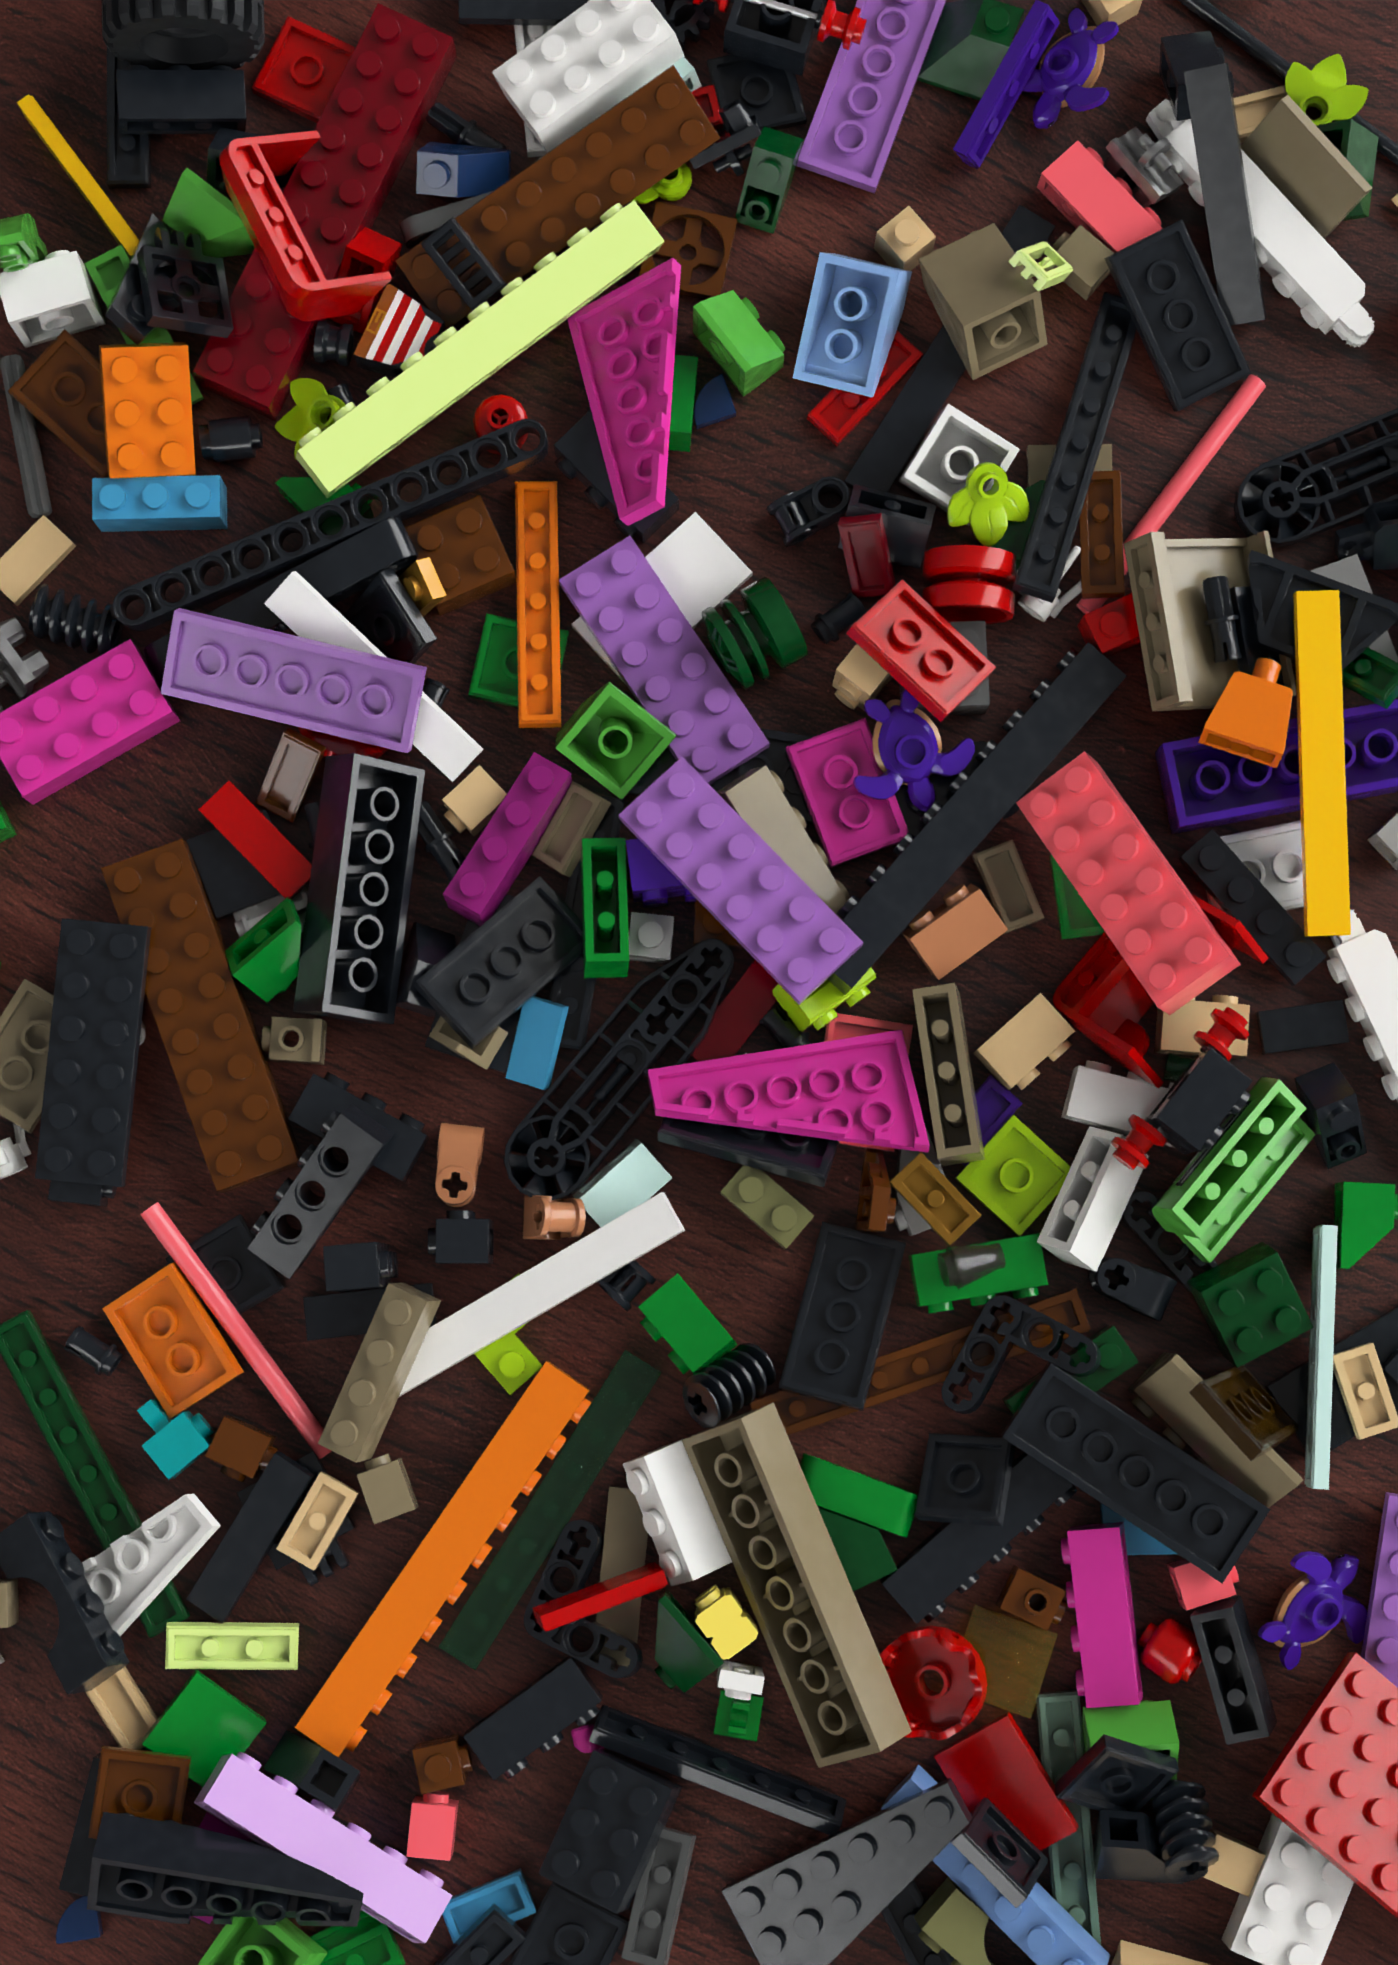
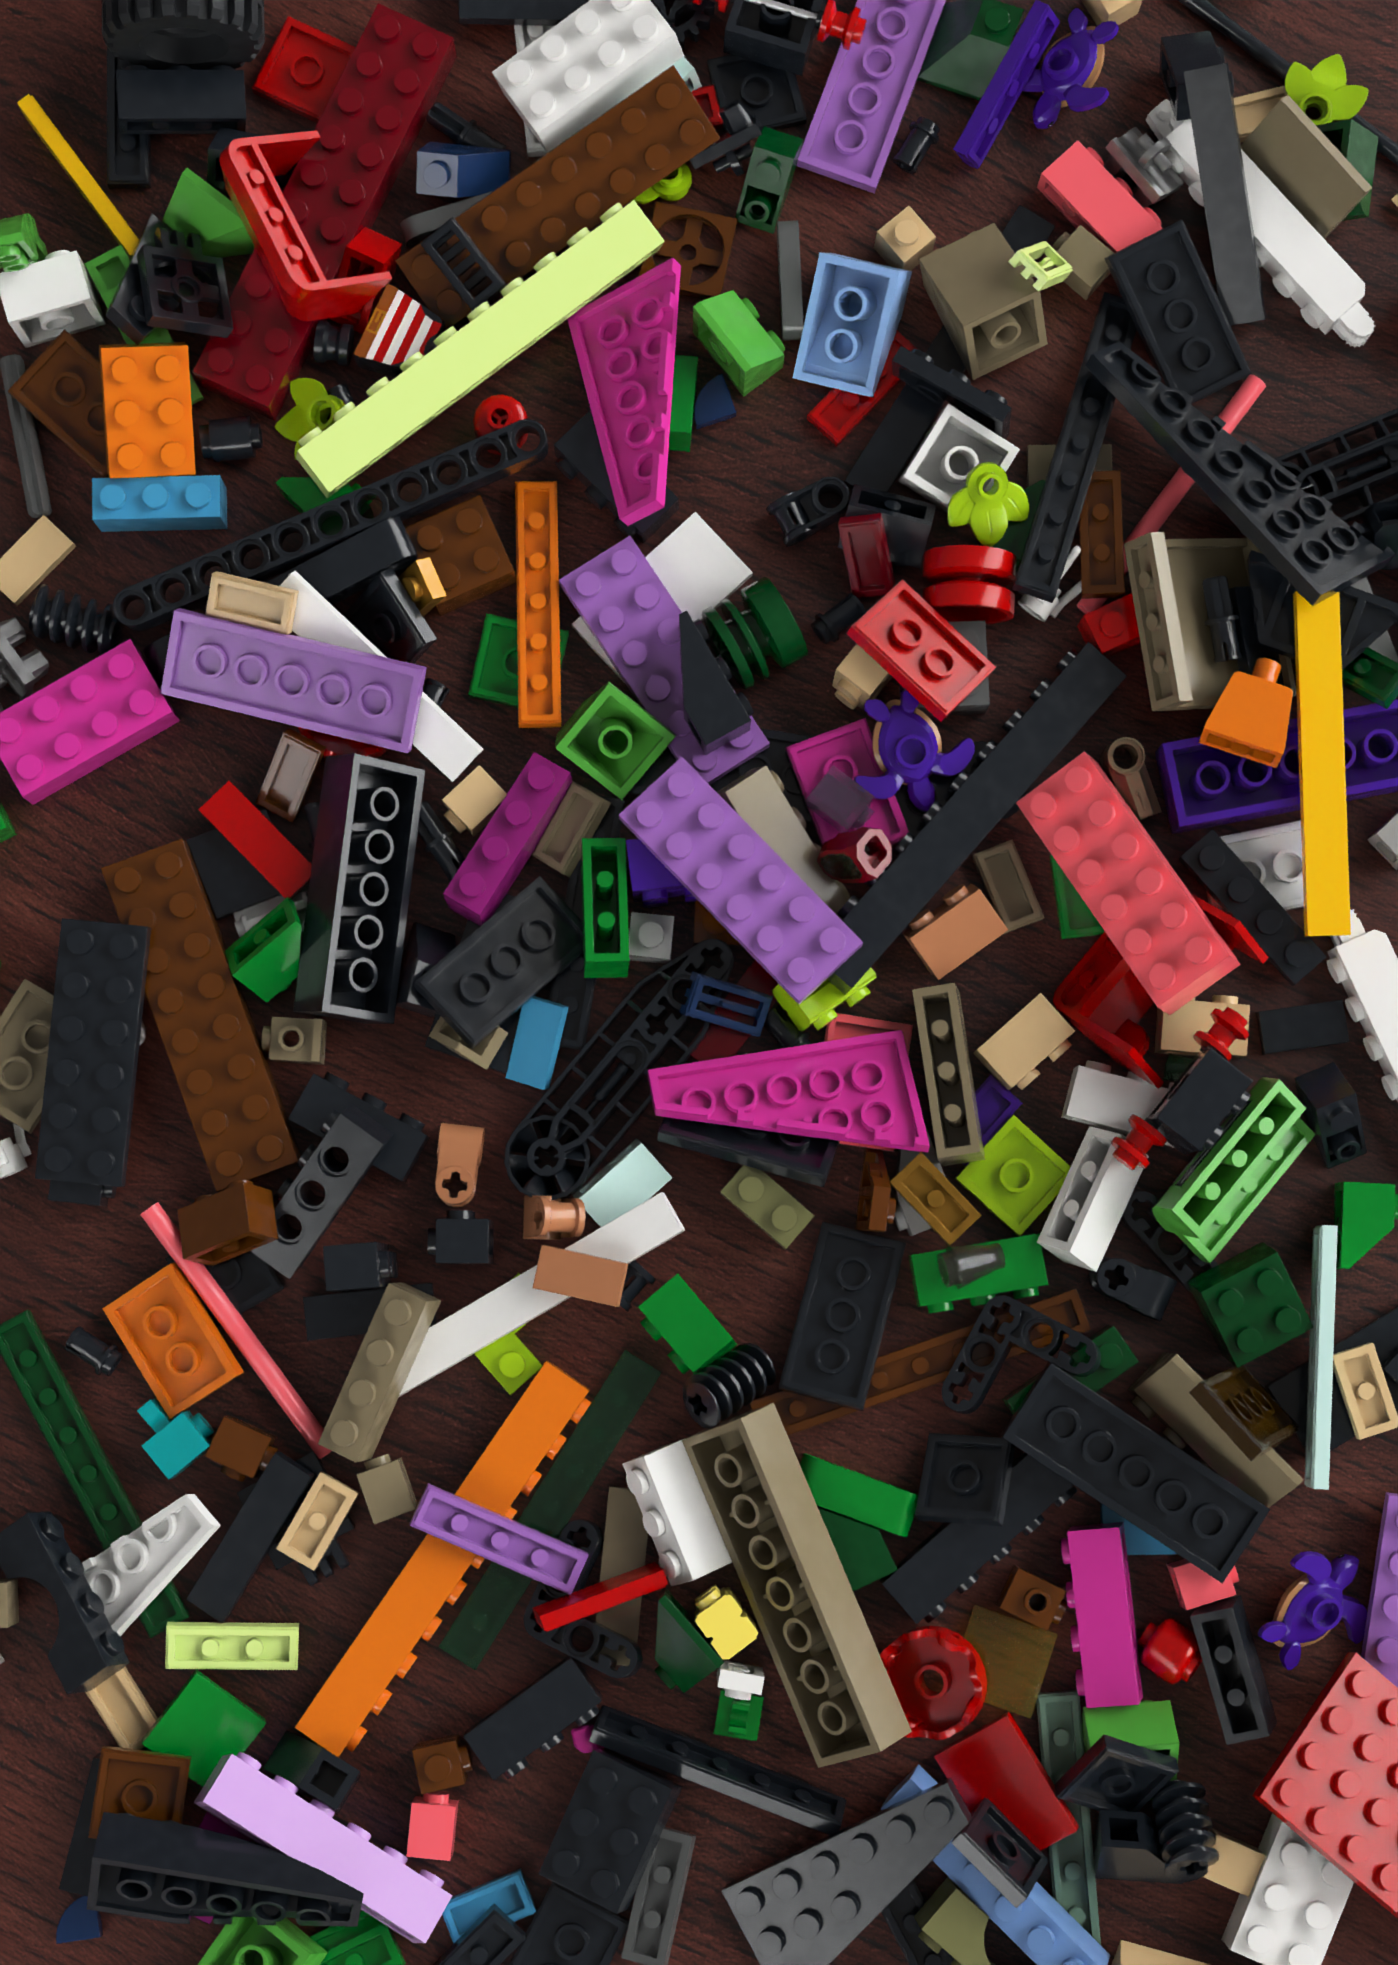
none -> reddish brown brick [177,1180,278,1266]
none -> tan tile [205,571,299,635]
none -> medium lavender tile [410,1483,589,1595]
none -> nougat tile [533,1245,629,1307]
none -> black slope [679,611,754,755]
none -> dark blue tile [679,971,773,1037]
none -> dark grey beam [777,220,804,341]
none -> clear purple brick [805,765,875,833]
none -> dark red rock [817,827,892,883]
none -> black pin [892,117,940,174]
none -> black wing [892,346,1011,440]
none -> black wing [1085,342,1396,606]
none -> dark tan piece [1100,737,1162,820]

